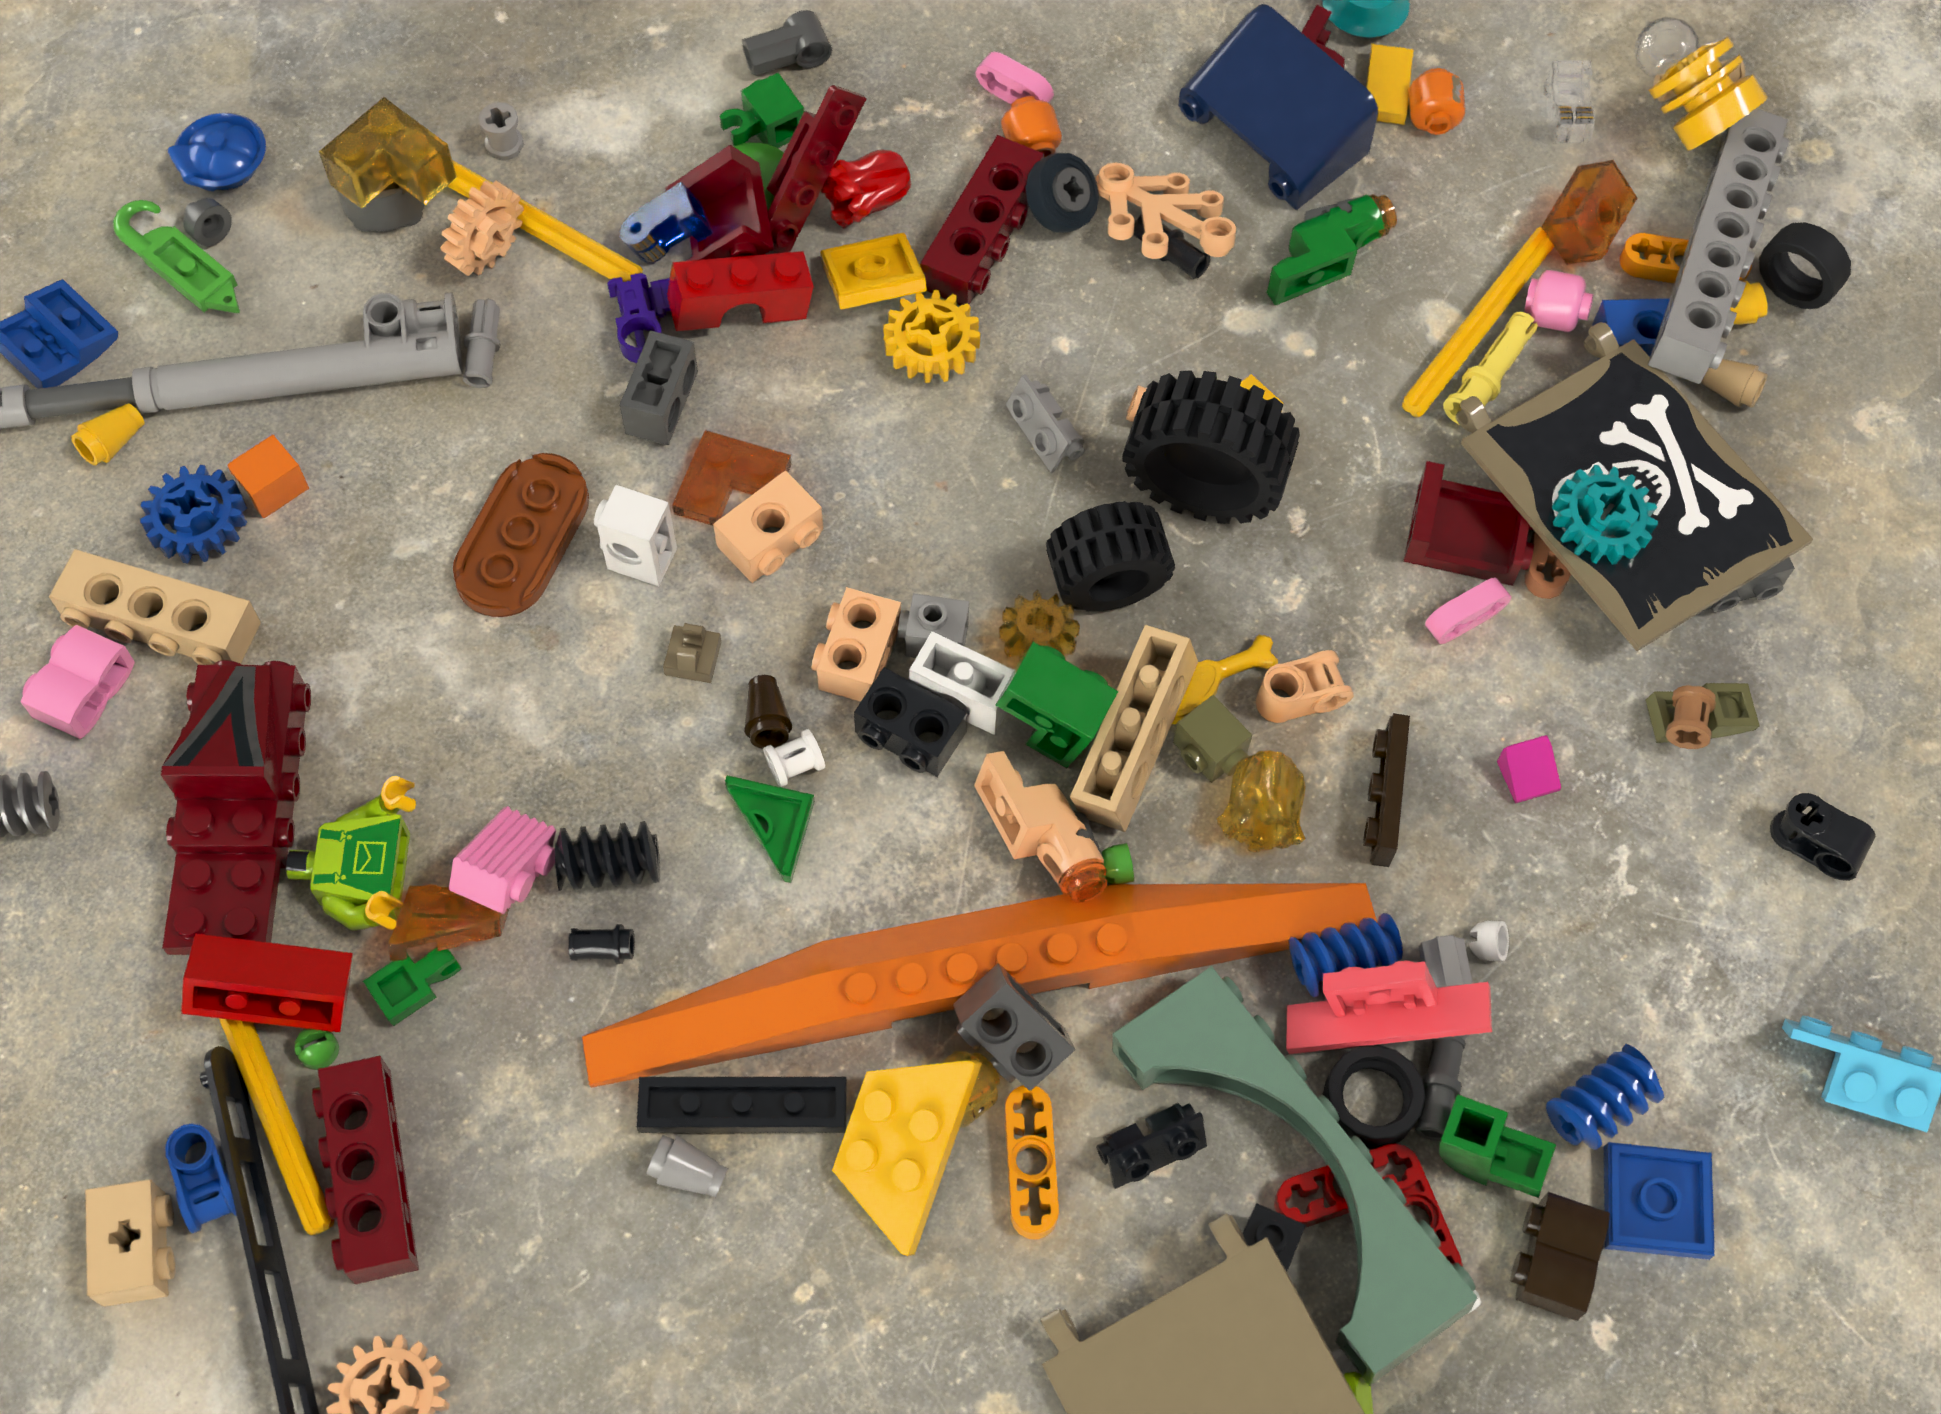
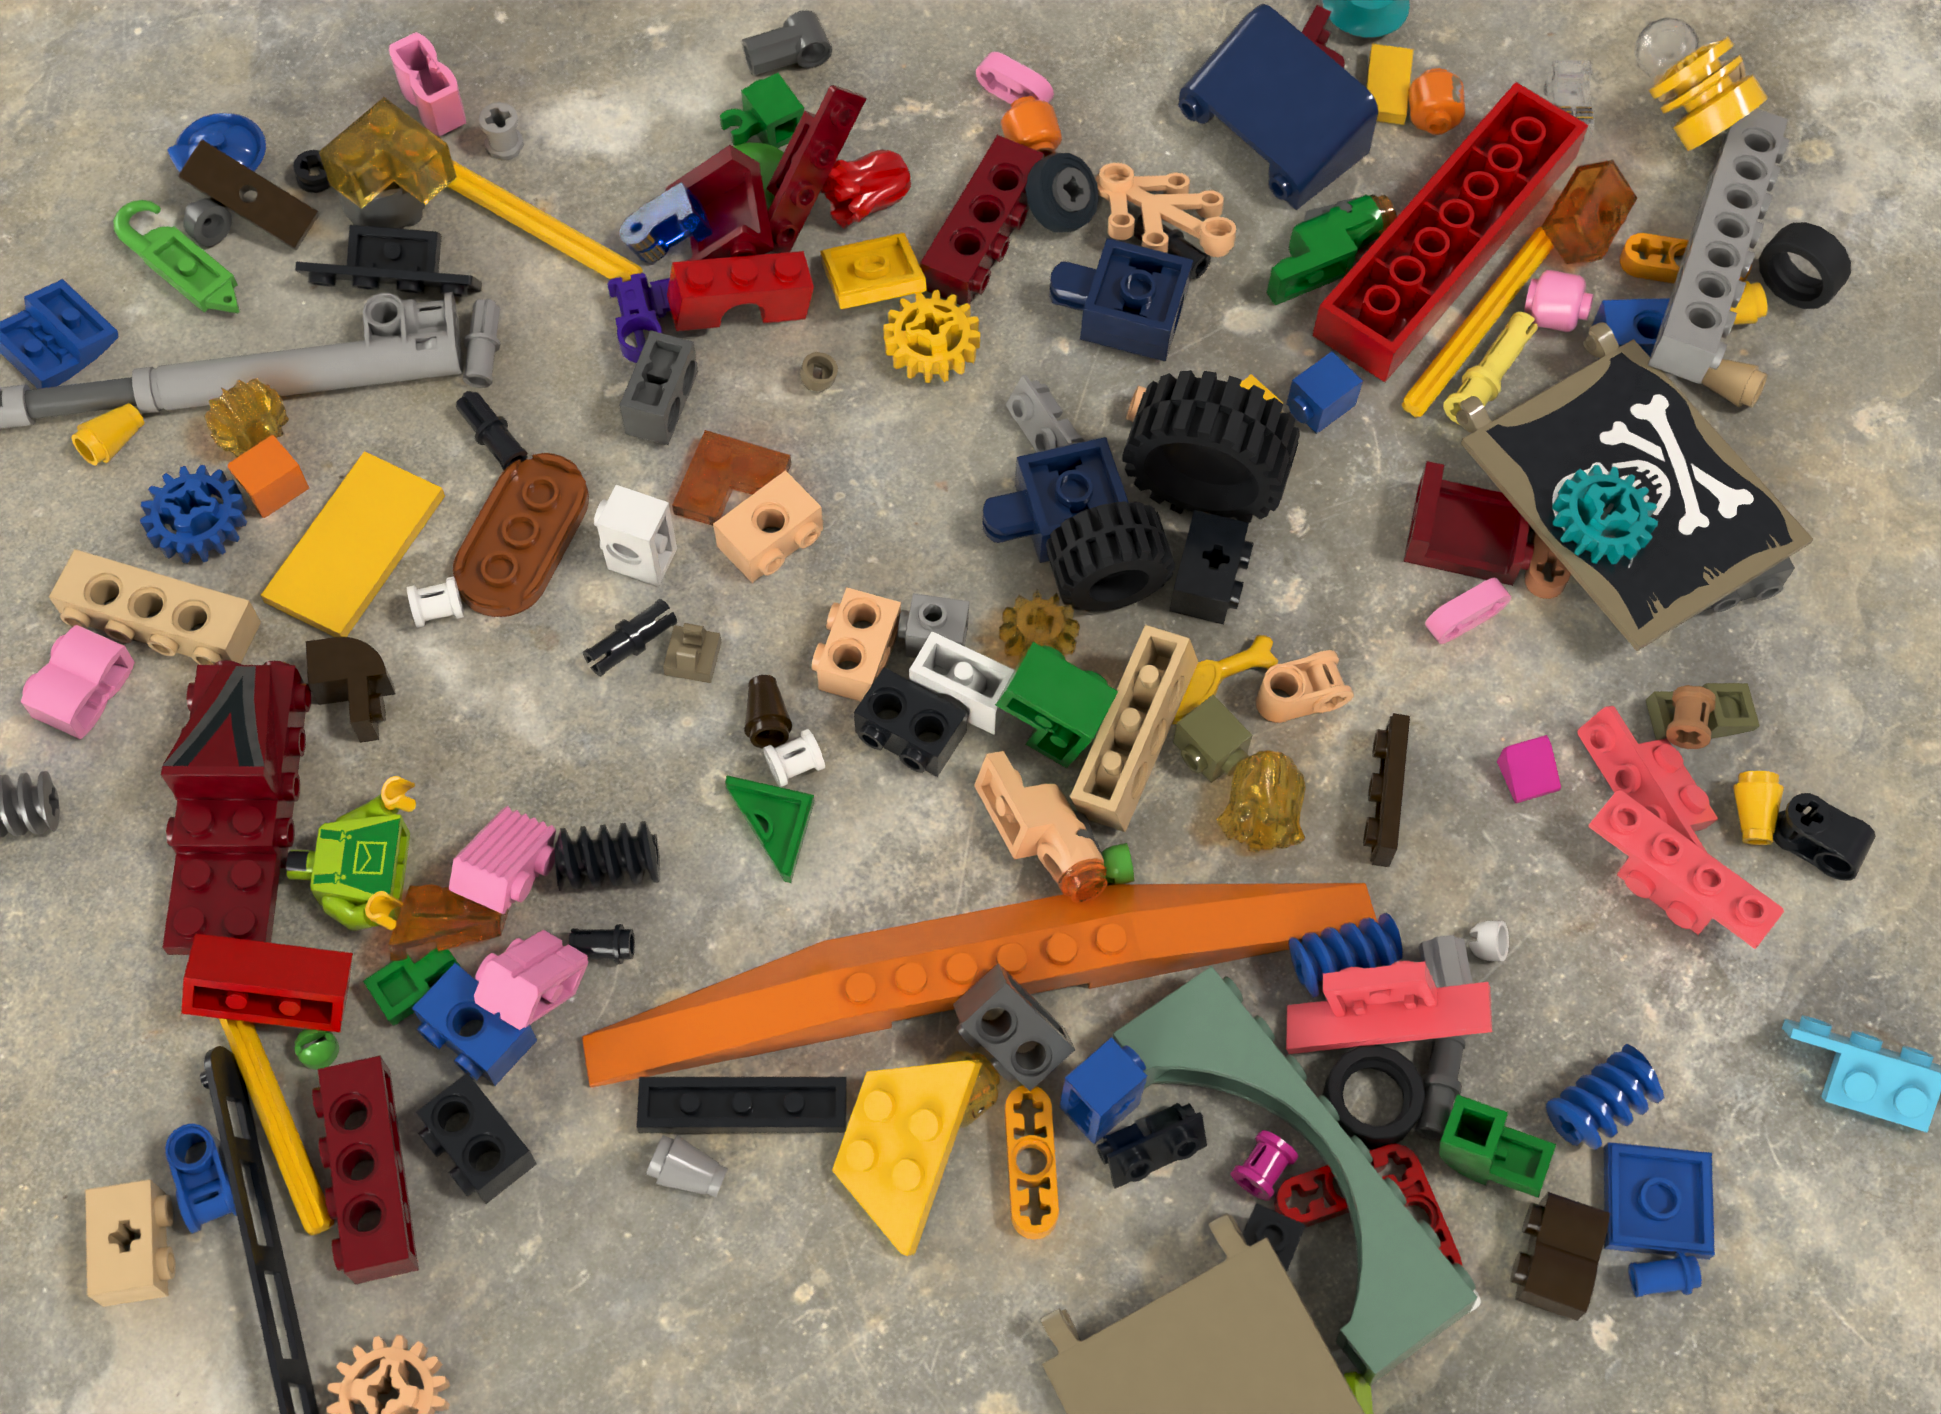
light nougat gear [440,180,524,276] -> none
none -> dark brown tile [178,139,320,251]
none -> clear yellow gear [204,378,289,457]
none -> yellow tile [261,451,445,637]
none -> black bush [293,150,333,193]
none -> black bracket [295,225,482,297]
none -> dark brown brick [306,637,396,743]
none -> bright pink brick [389,32,466,137]
none -> white bush [407,576,464,628]
none -> blue brick [412,963,537,1086]
none -> black brick [416,1073,537,1204]
none -> black axle [456,391,528,470]
none -> bright pink brick [474,930,589,1030]
none -> black pin [583,599,677,677]
none -> dark tan hinge [800,352,838,392]
none -> dark blue brick [982,437,1129,563]
none -> dark blue brick [1049,238,1193,362]
none -> blue brick [1060,1037,1147,1145]
none -> black brick [1169,510,1254,625]
none -> dark pink bush [1231,1130,1298,1201]
none -> blue brick [1286,351,1363,434]
none -> red brick [1312,82,1589,382]
none -> coral bracket [1577,706,1718,852]
none -> coral bracket [1588,790,1784,949]
none -> blue pin [1628,1252,1702,1297]
none -> yellow cone [1733,771,1784,845]

